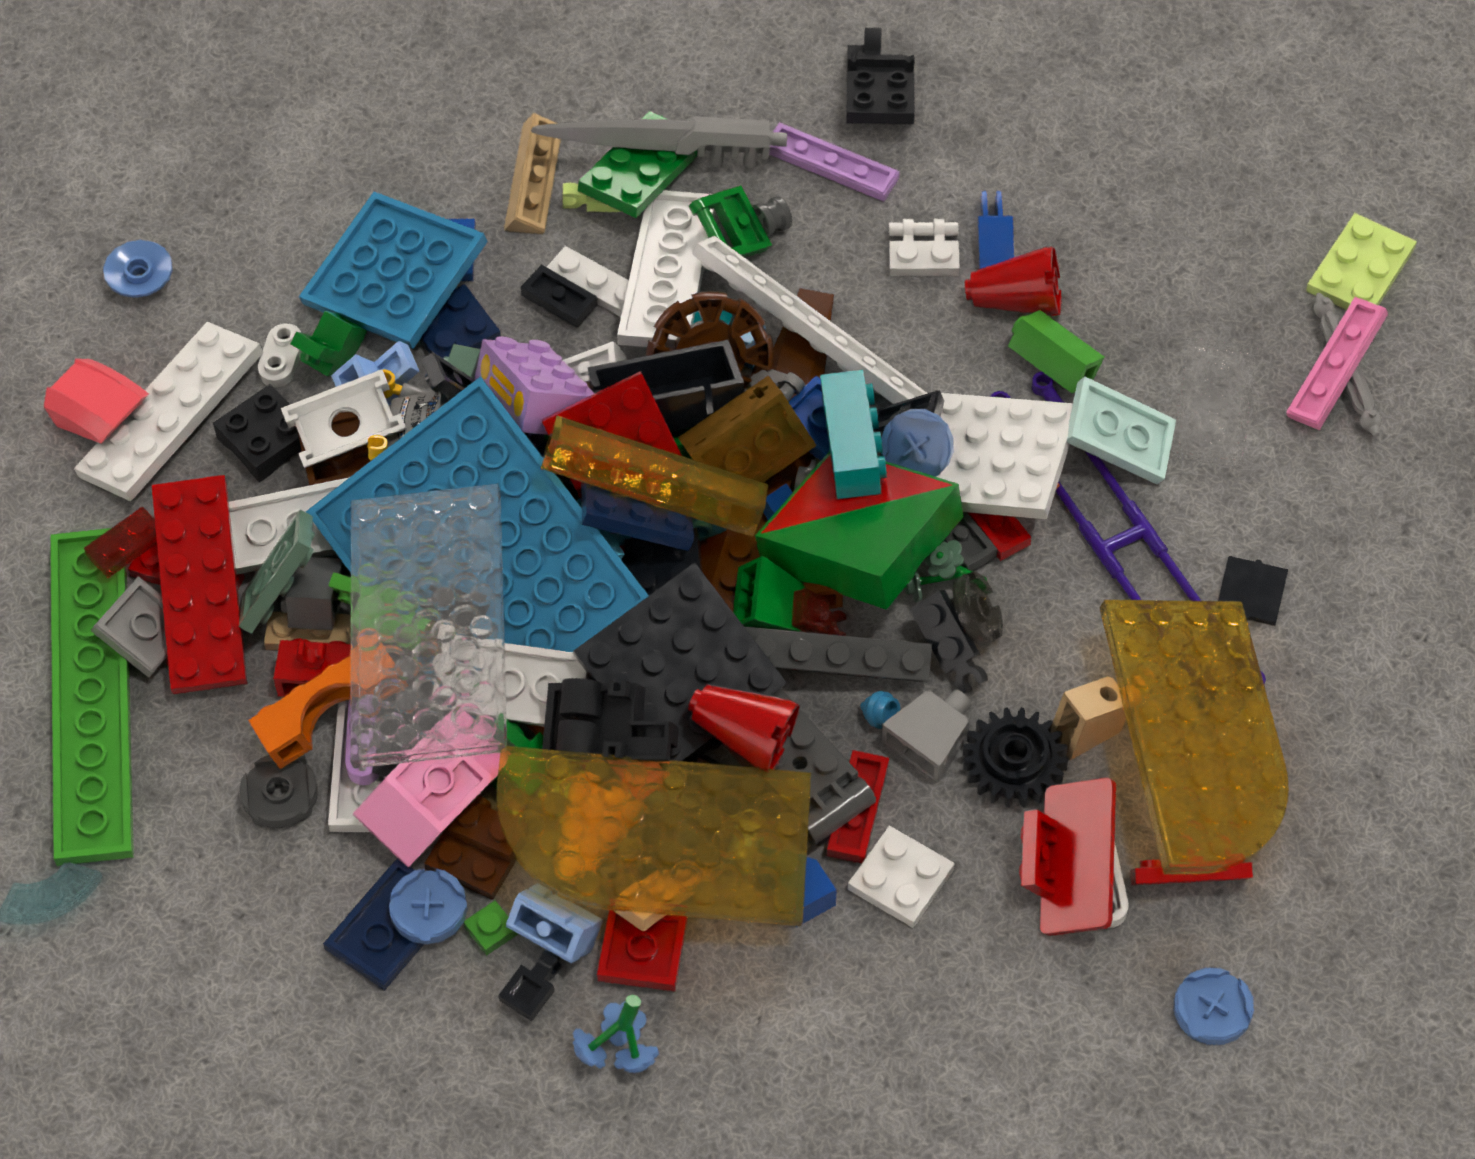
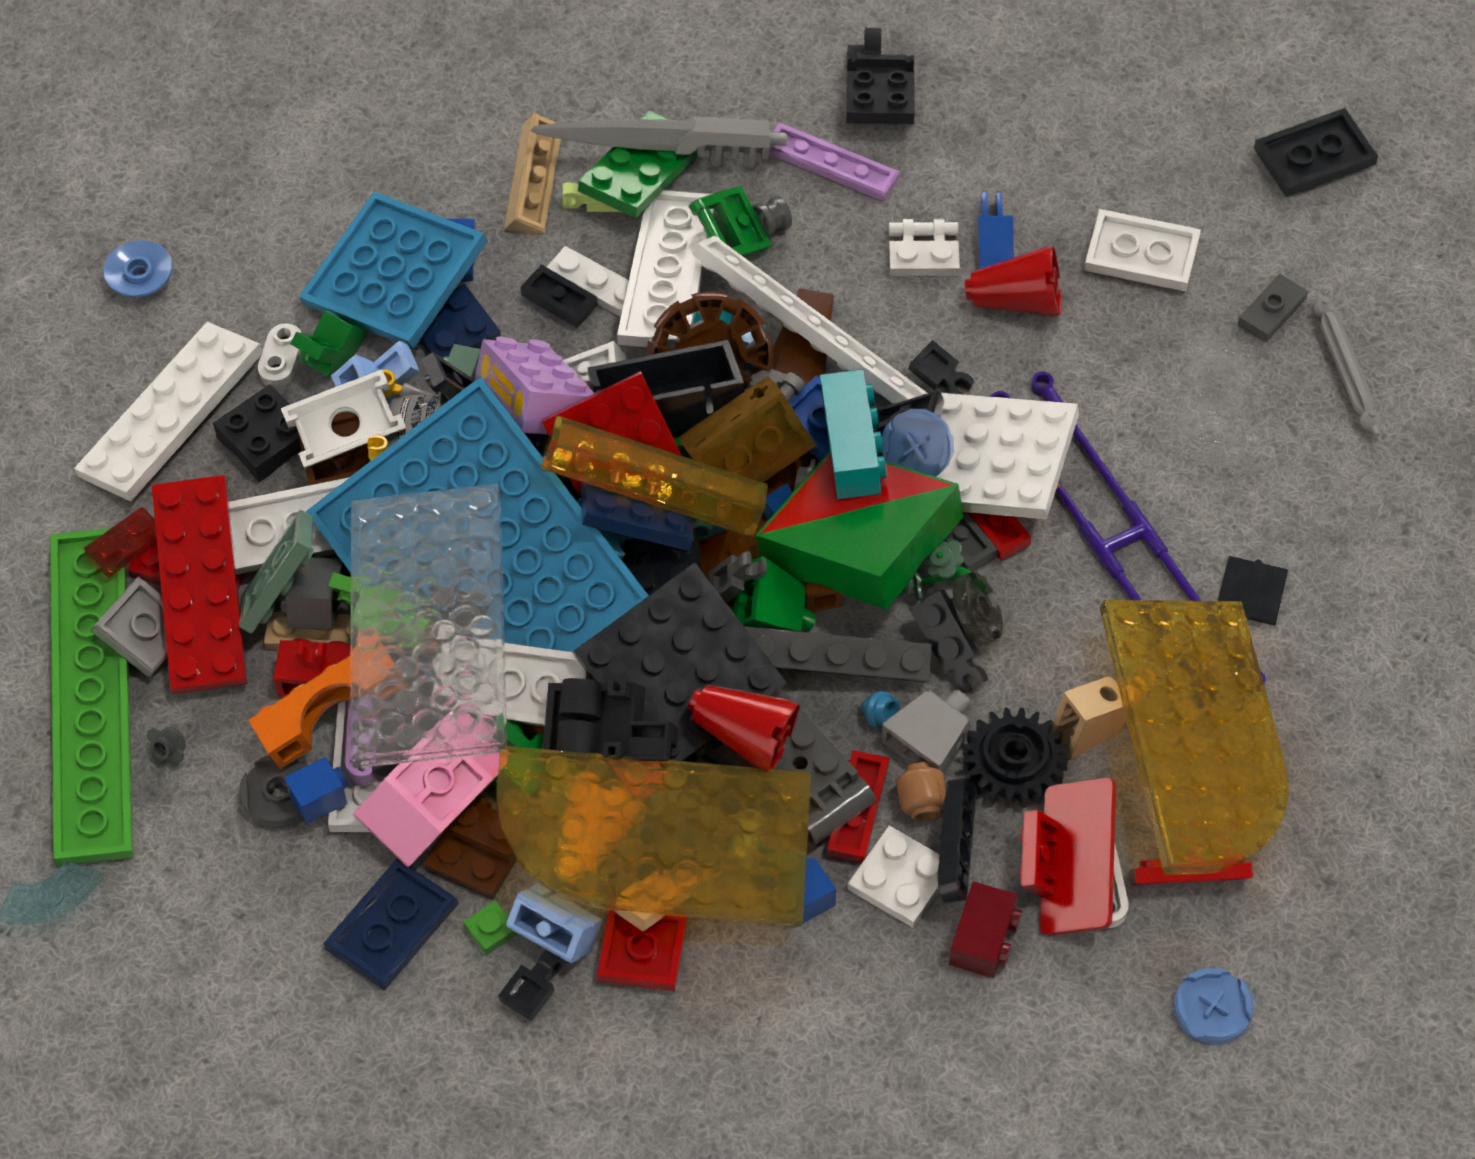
coral slope [44,359,149,444] -> none
medium blue tile [389,869,468,944] -> none
medium blue plant [573,995,659,1073] -> none
clear red plate [792,588,847,636] -> none
bright green brick [1008,310,1104,394] -> none
light aqua plate [1067,376,1176,485] -> none
bright pink tile [1286,297,1388,430] -> none
yellowish green plate [1306,213,1417,310] -> none
none -> dark grey plate [147,727,186,764]
none -> blue brick [284,757,349,824]
none -> dark grey plate [709,551,767,603]
none -> medium nougat head [896,762,946,822]
none -> black plate [908,340,974,395]
none -> black beam [938,777,975,903]
none -> dark red brick [949,881,1022,978]
none -> white plate [1084,209,1201,291]
none -> dark grey plate [1238,273,1308,342]
none -> black plate [1254,108,1378,197]

